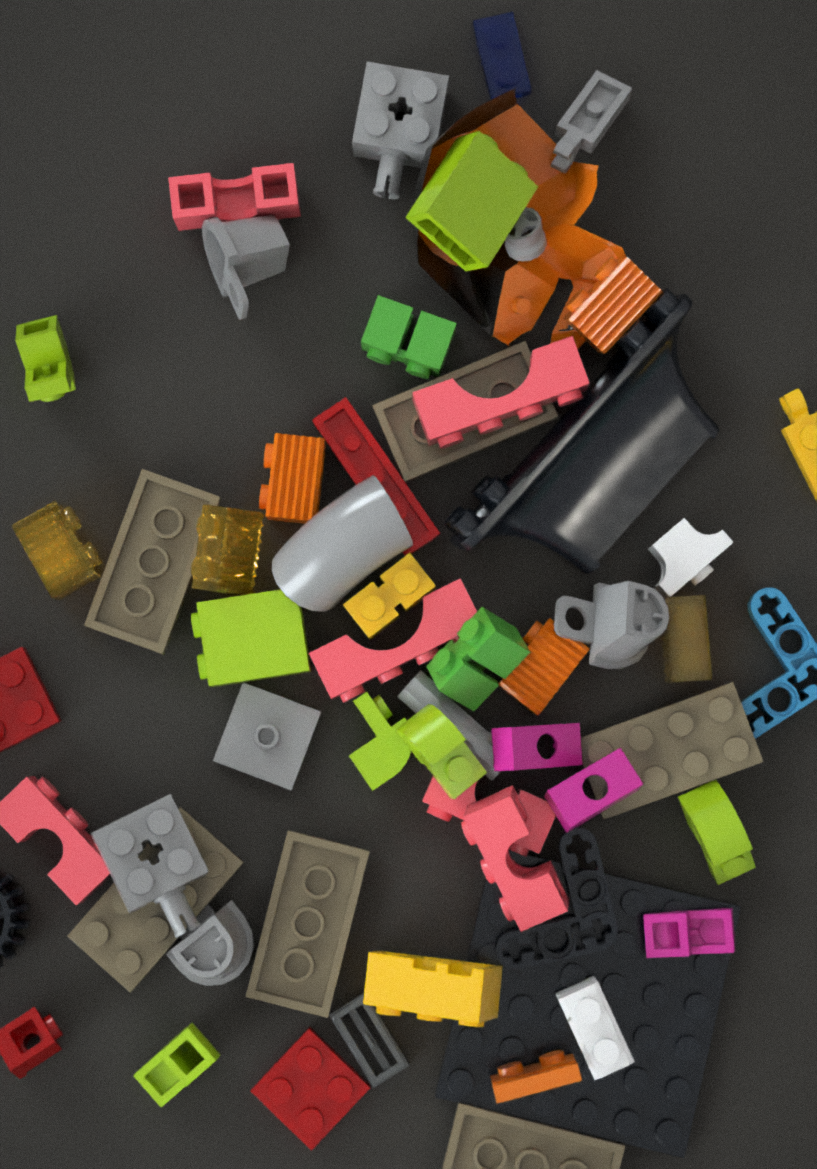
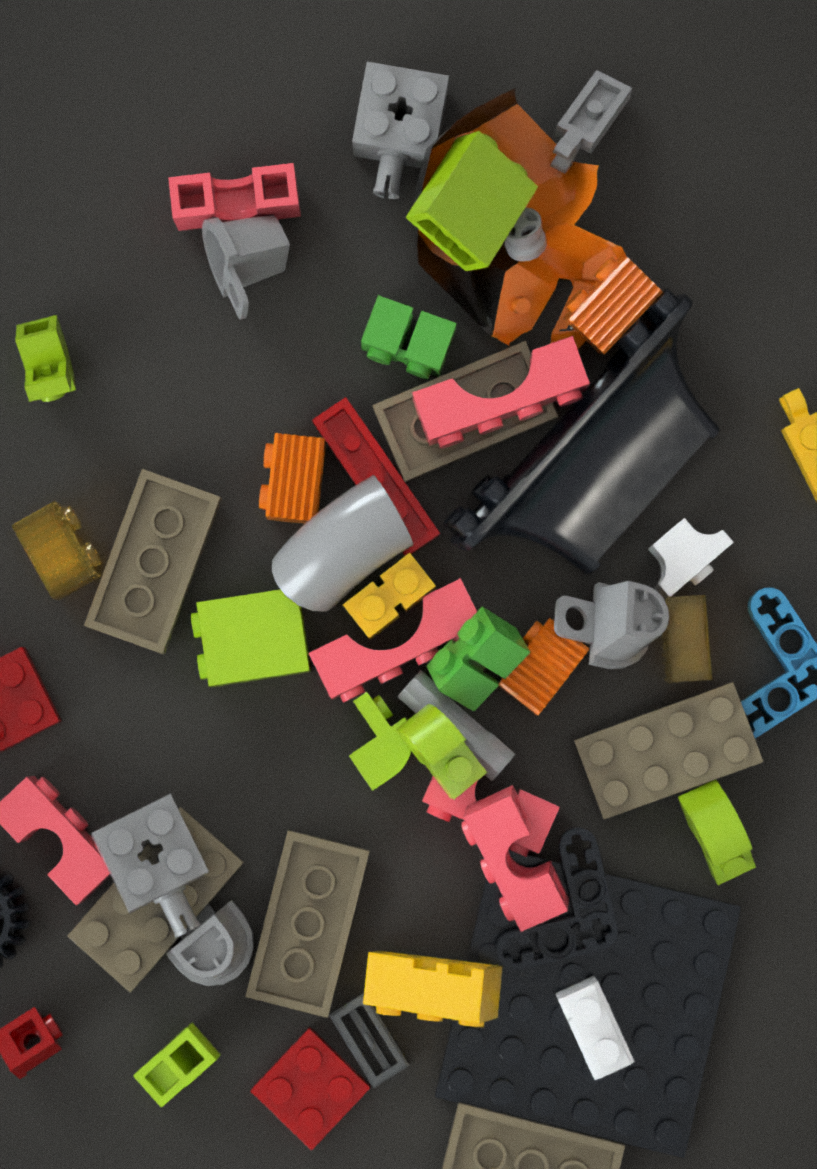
clear yellow brick [191,504,264,595] -> none
light grey plate [213,682,322,791] -> none
clear blue plate [473,12,532,100] -> none
orange plate [490,1050,582,1104] -> none
dark pink piece [491,723,583,771] -> none
dark pink piece [544,748,643,833] -> none
dark pink slope [643,908,736,958] -> none

